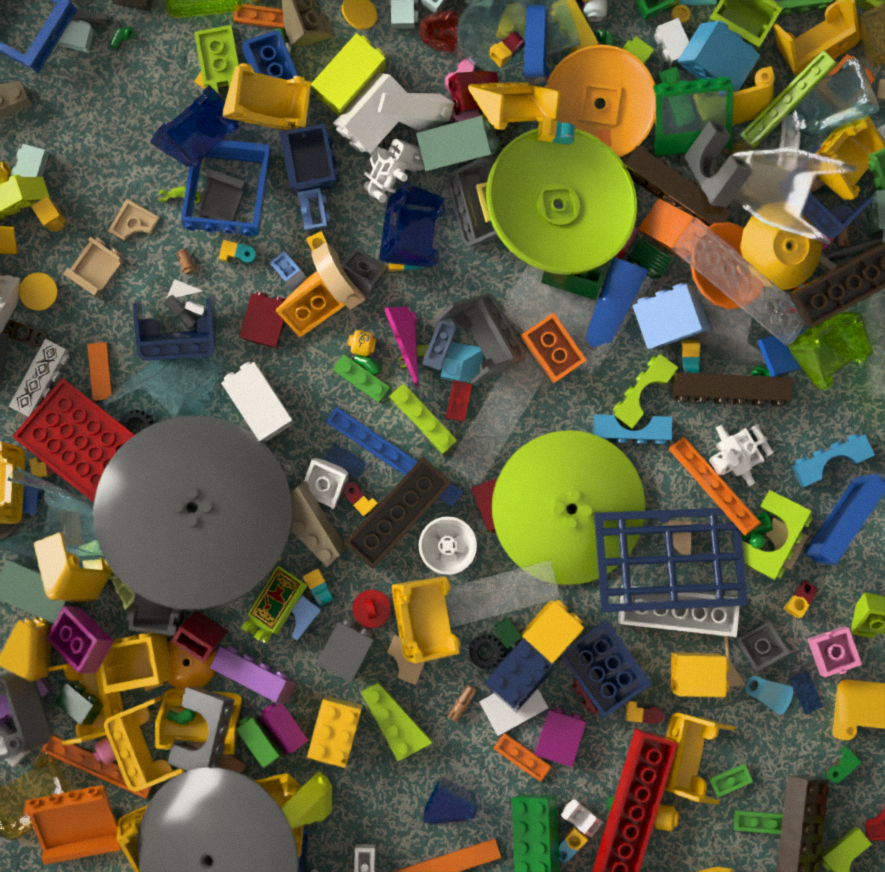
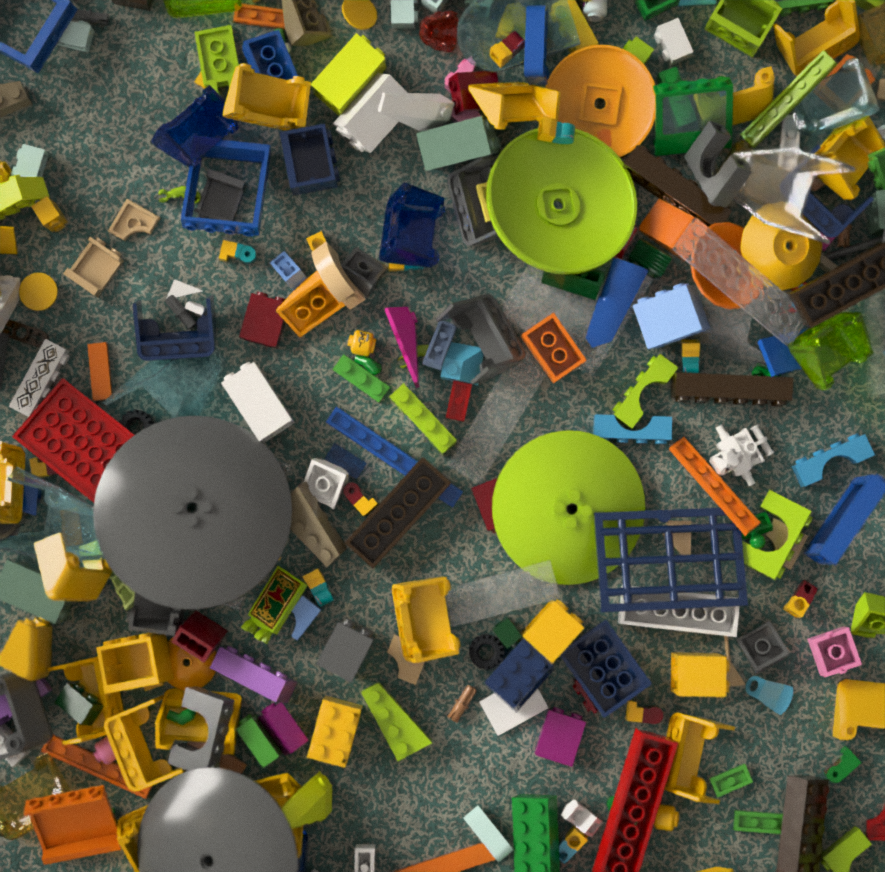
magenta brick [46,606,114,674] -> none
green arm [110,26,135,49] -> none
medium nougat pin [176,249,196,275] -> none
medium blue window [298,188,331,232] -> none
red tile [353,589,391,628] -> none
white piece [364,139,425,203] -> none
white piece [419,517,477,575] -> none
clear blue windscreen [422,776,478,825] -> none
orange tile [493,732,552,782] -> none
green arm [595,29,614,46] -> none
yellow tile [671,4,690,25] -> none
dark azure container [677,21,760,95] -> none
clear blue tile [789,671,823,714] -> none
none -> light aqua beam [463,806,513,863]

